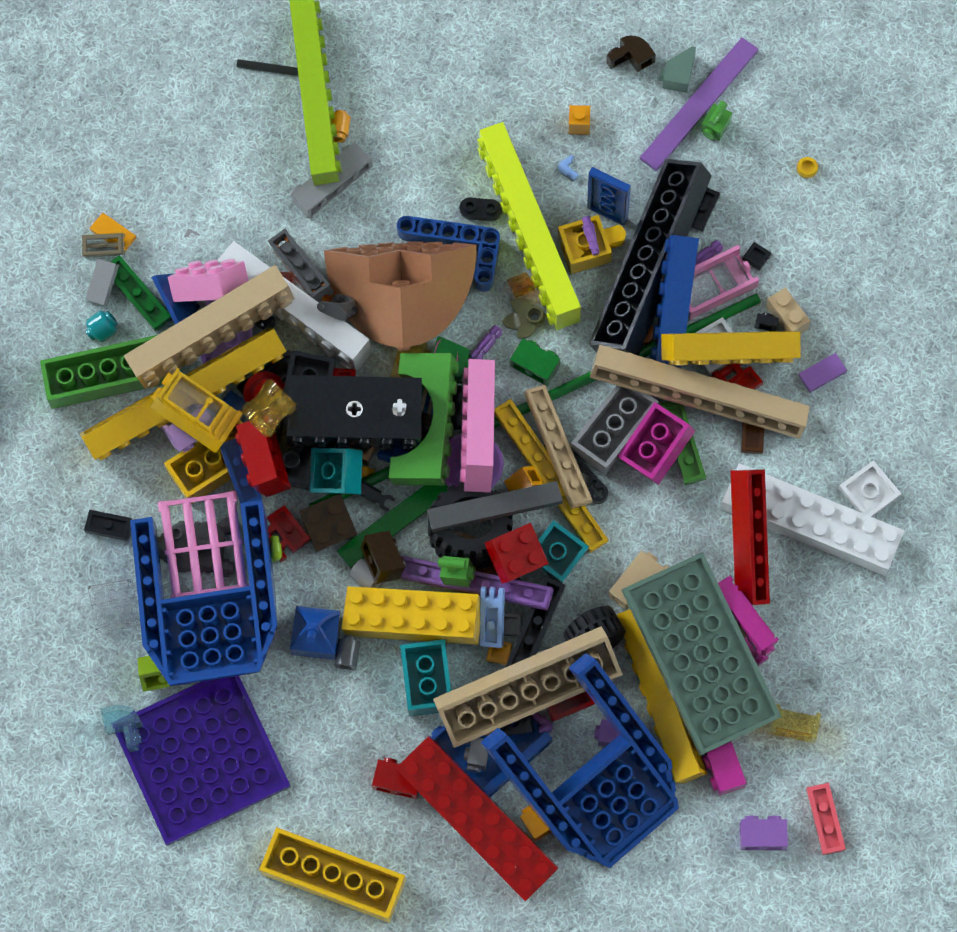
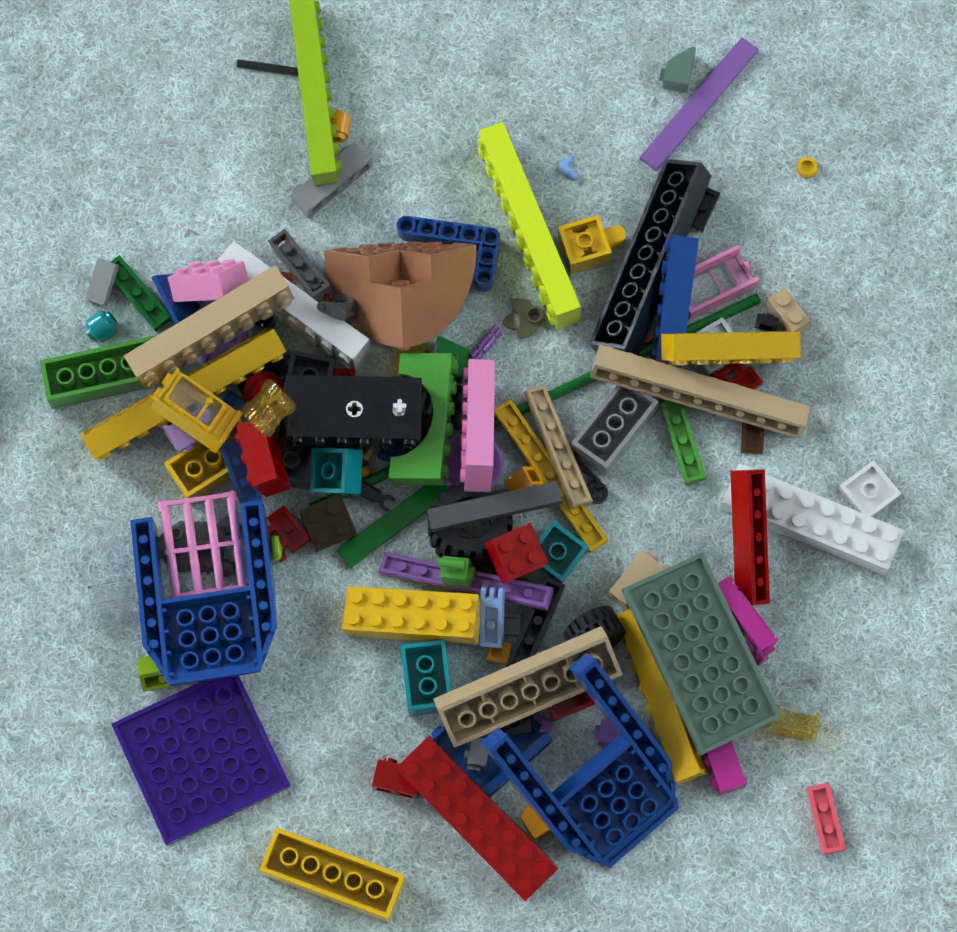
dark tan tile [82,233,125,257] -> none
black plate [84,510,133,541] -> none
light orange tile [90,213,136,251] -> none
clear light blue brick [100,705,143,752] -> none
blue piece [290,606,342,660] -> none
dark grey brick [334,635,361,670] -> none
light grey brick [349,558,384,588] -> none
dark brown brick [360,530,405,584] -> none
black plate [459,197,502,221] -> none
clear orange tile [507,272,535,298] -> none
green brick [510,339,560,386] -> none
light orange brick [569,105,591,135] -> none
medium lavender animal [582,216,599,256] -> none
blue tile [587,167,631,226] -> none
dark brown brick [606,36,656,72] -> none
dark pink brick [617,402,695,485] -> none
medium lavender axle [695,240,723,265] -> none
bright green brick [701,101,732,141] -> none
medium lavender brick [740,815,788,850] -> none
black tile [742,242,772,271] -> none
medium lavender tile [798,353,847,393] -> none

